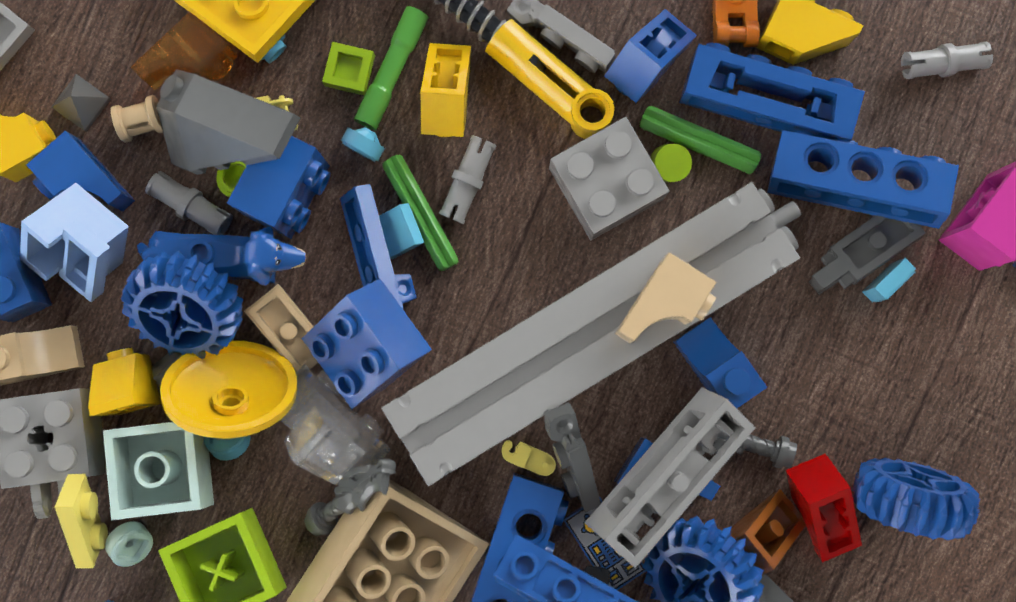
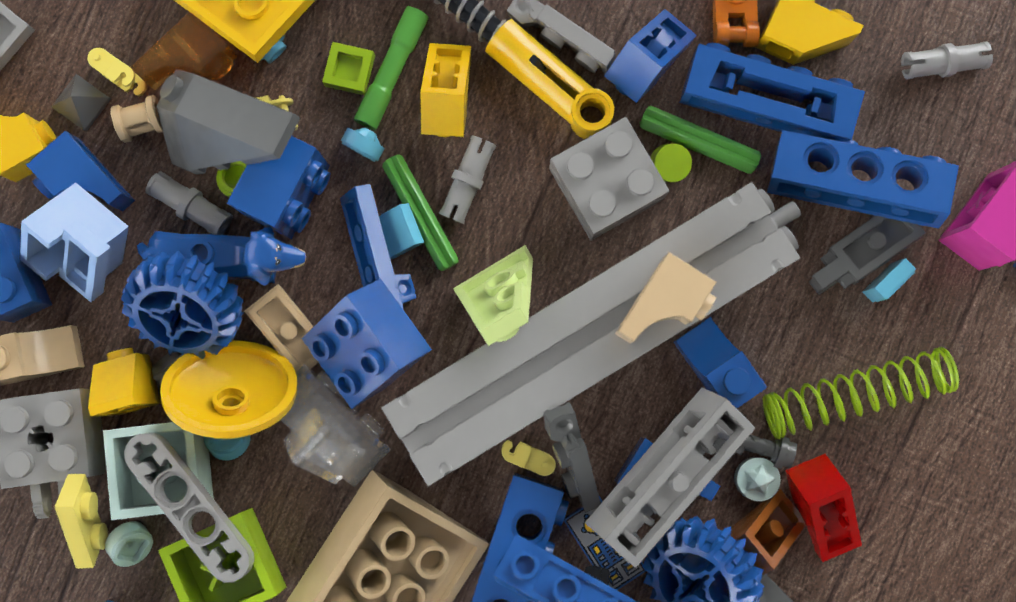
dark grey piece [304,459,396,536] -> none
blue gear [852,458,980,540] -> none
none -> light yellow piece [87,48,147,96]
none -> light grey beam [124,433,254,583]
none -> yellowish green wing [453,245,533,346]
none -> light aqua tile [734,457,781,501]
none -> lime piece [763,347,959,439]

